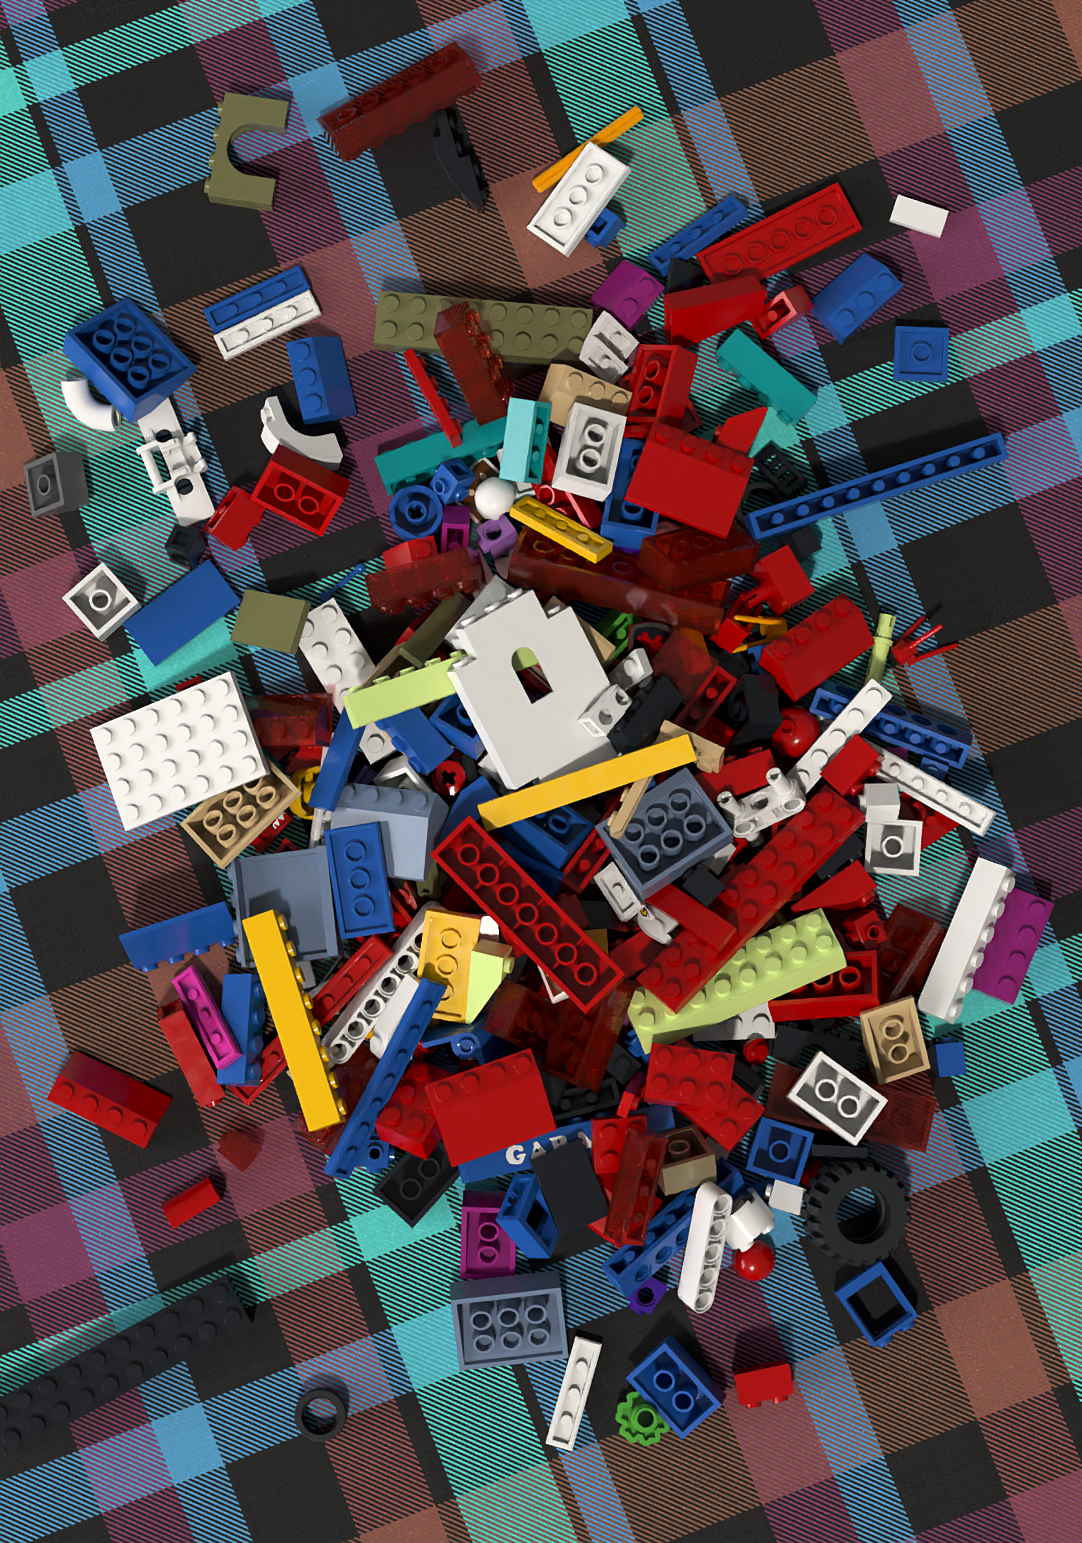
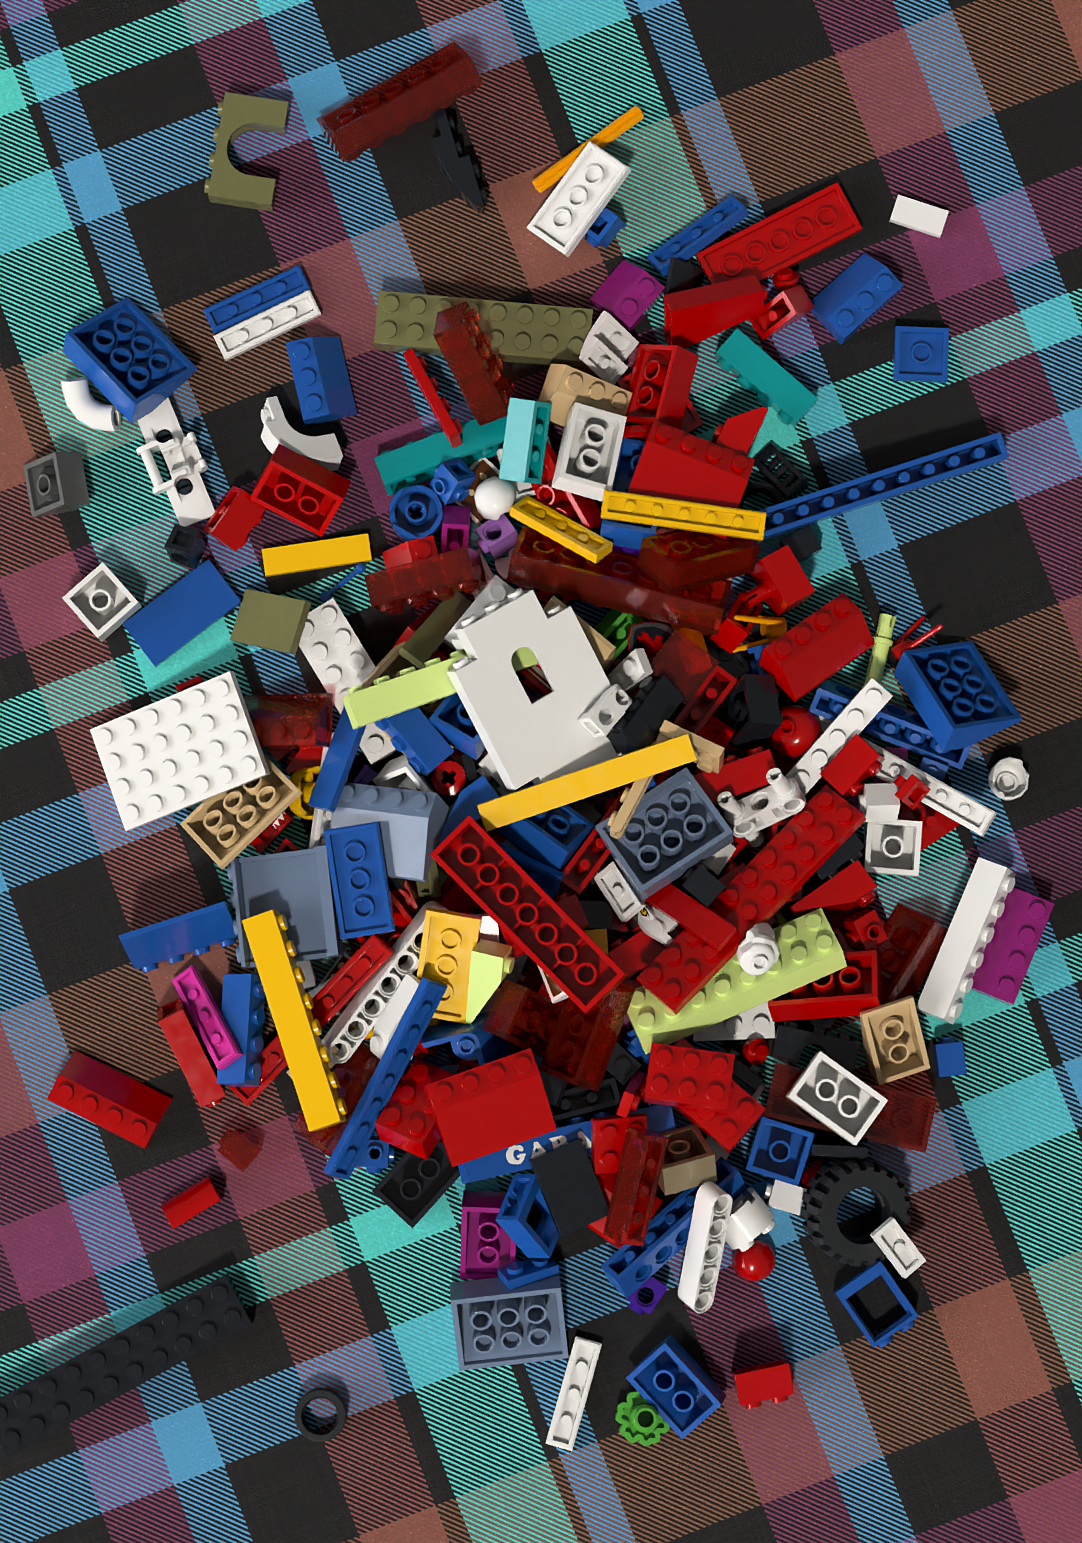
none -> yellow tile [262,533,372,577]
none -> blue plate [497,1257,560,1290]
none -> yellow tile [600,490,766,541]
none -> white head [737,922,780,975]
none -> red plate [772,268,799,291]
none -> white plate [870,1217,926,1279]
none -> red tile [893,774,931,810]
none -> blue slope [894,640,1022,752]
none -> white hair [988,757,1029,801]

